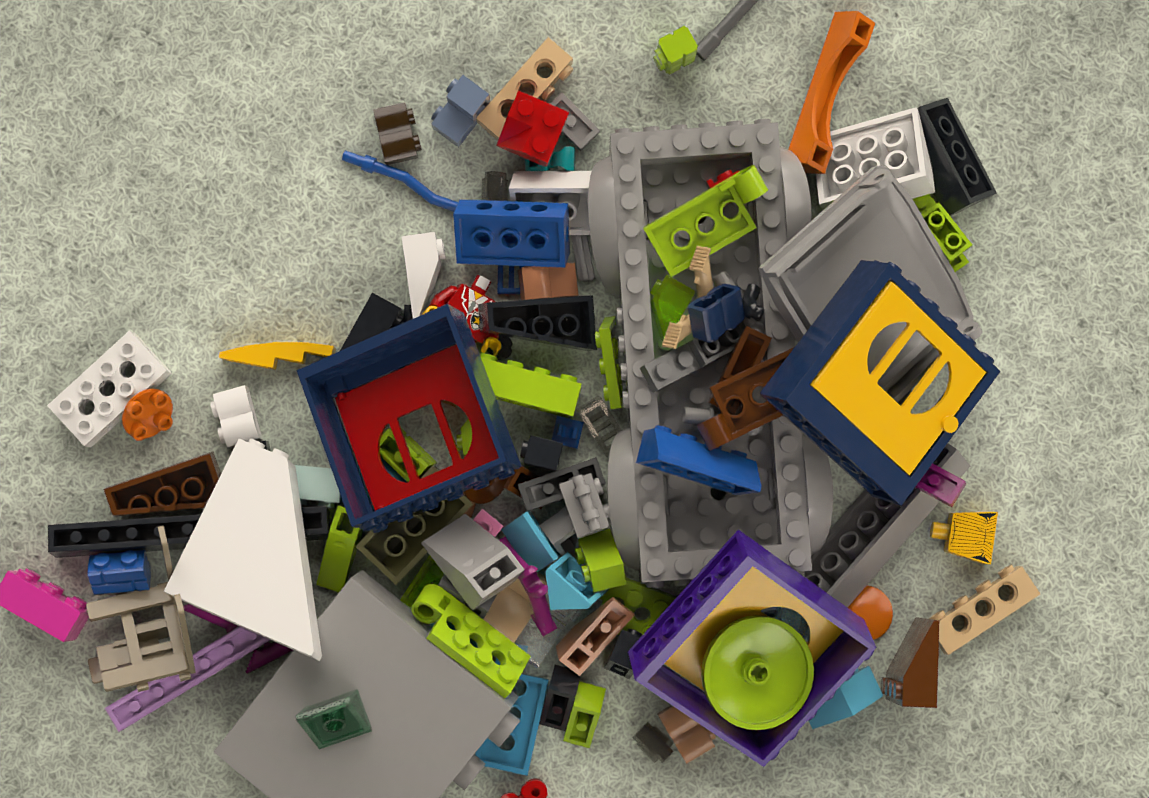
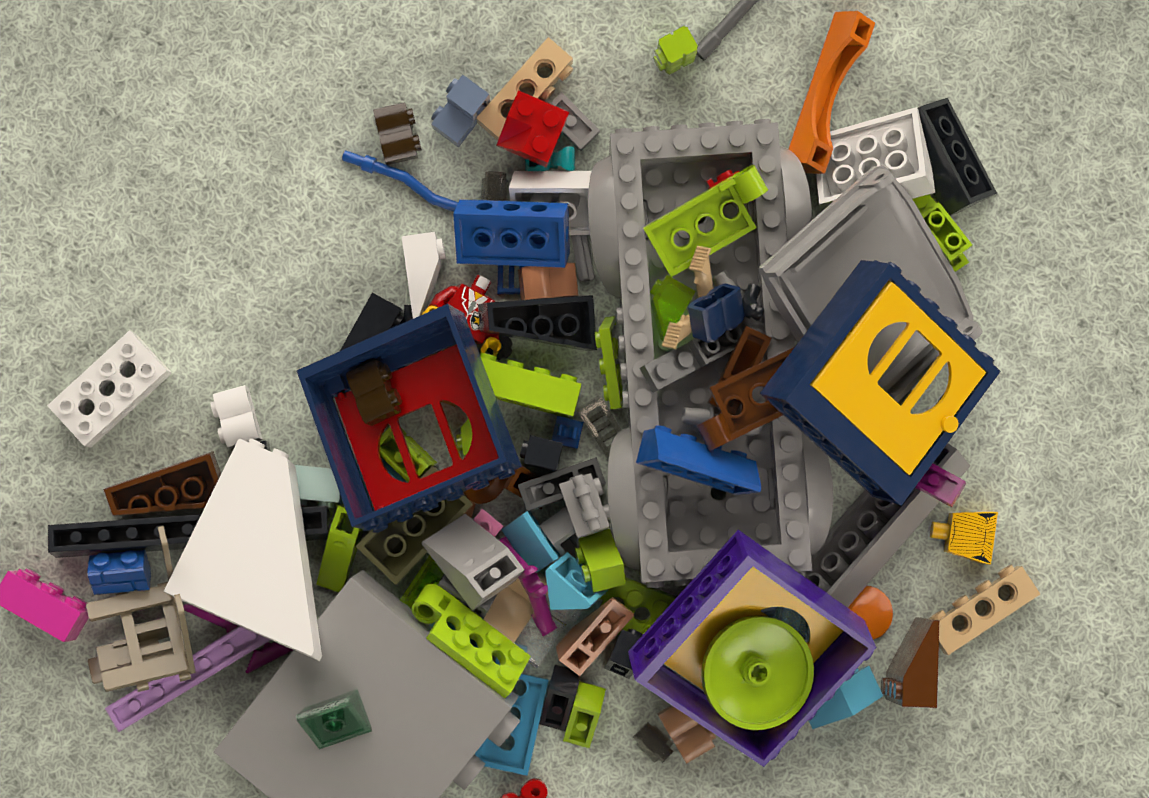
orange dish [122,389,173,441] -> none
yellow slope [219,342,336,370] -> none
none -> dark brown brick [346,359,402,426]

